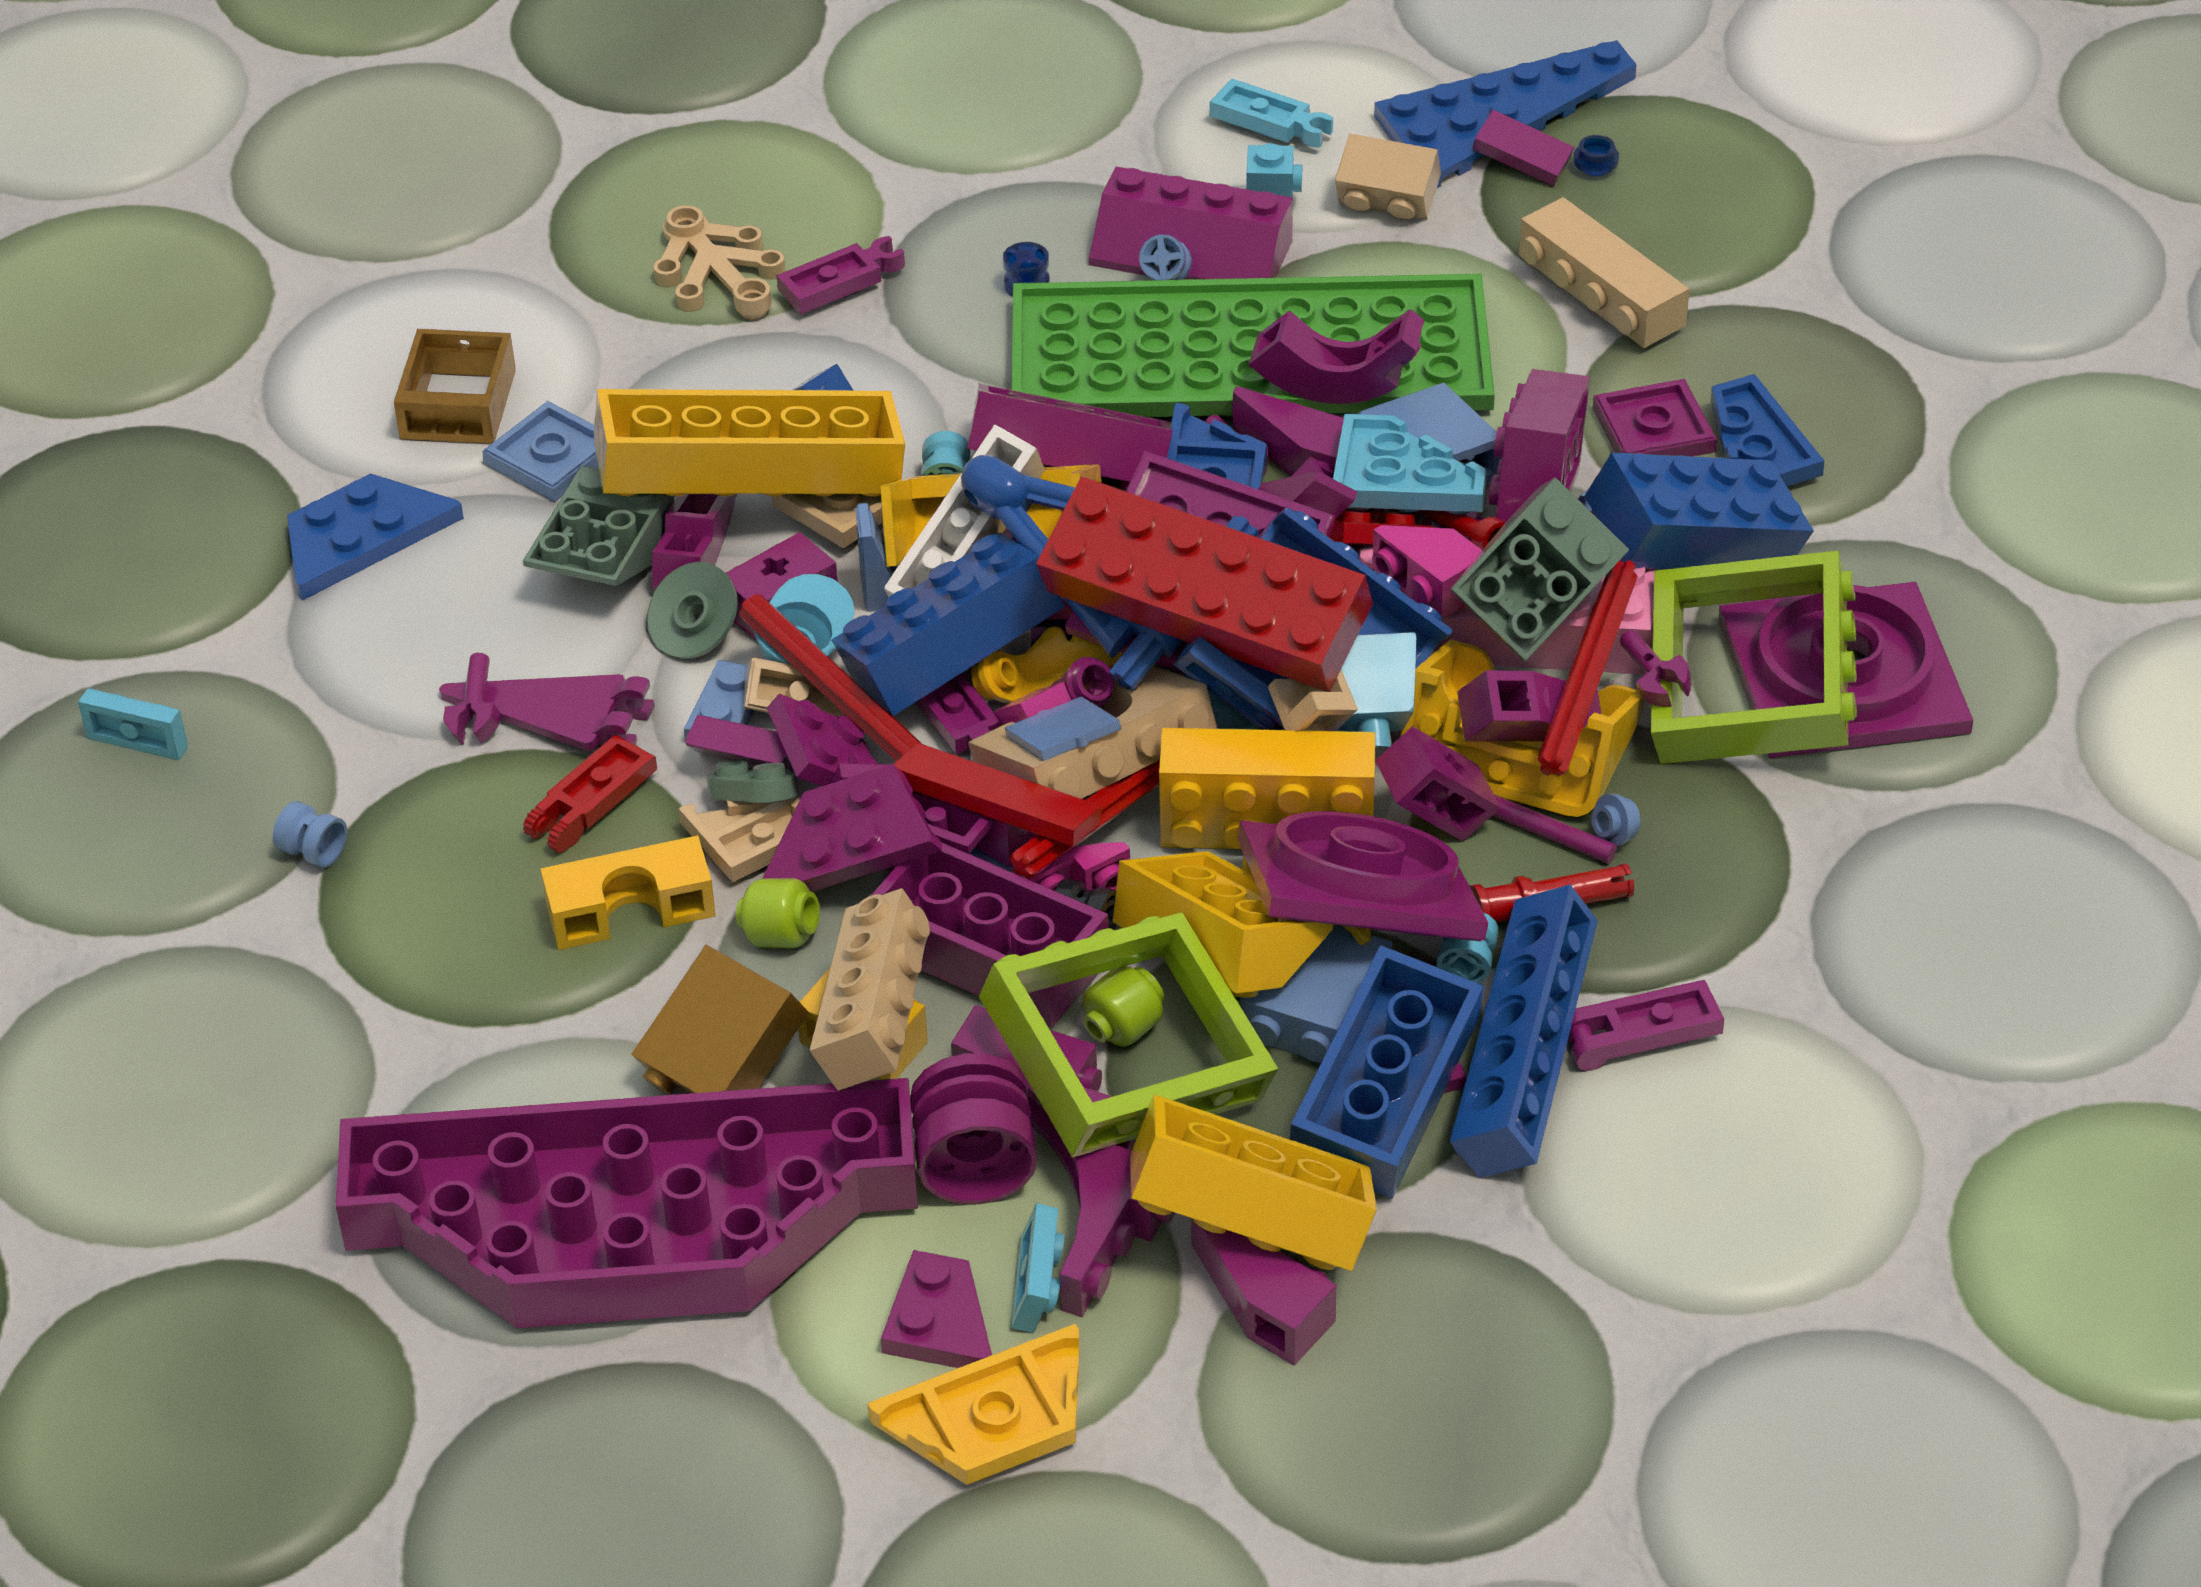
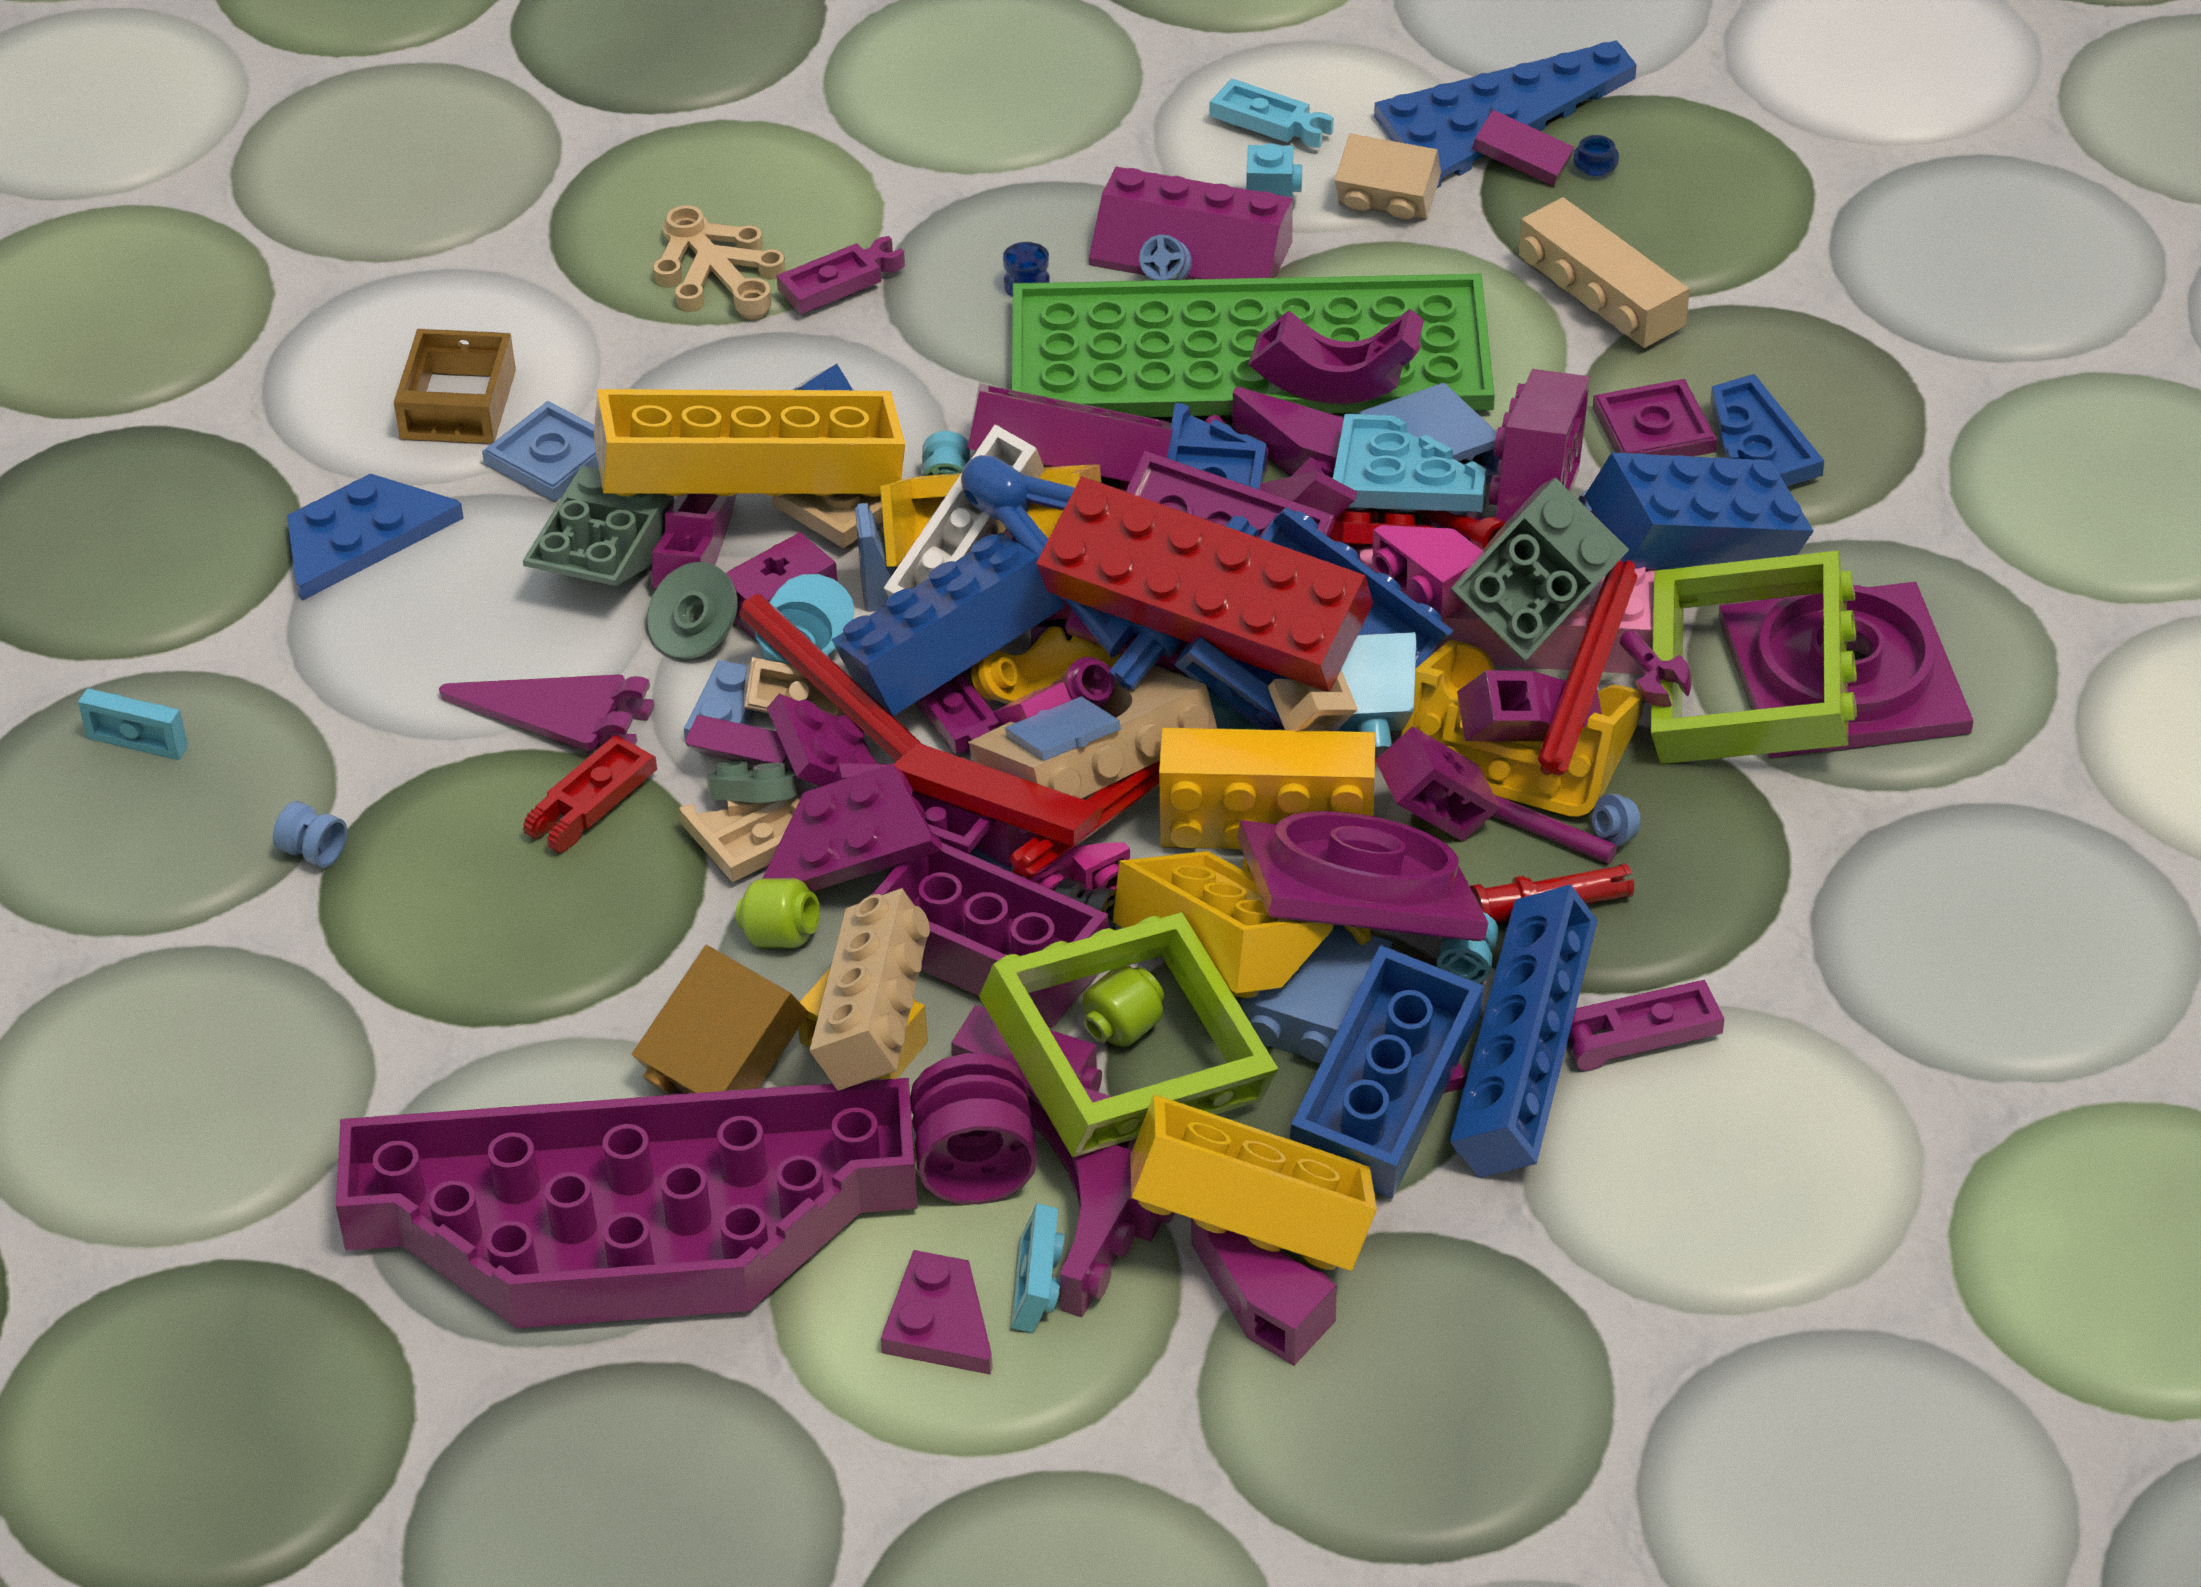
magenta bar [443,652,500,745] -> none
yellow arch [540,835,716,950] -> none
yellow wing [867,1323,1080,1485] -> none

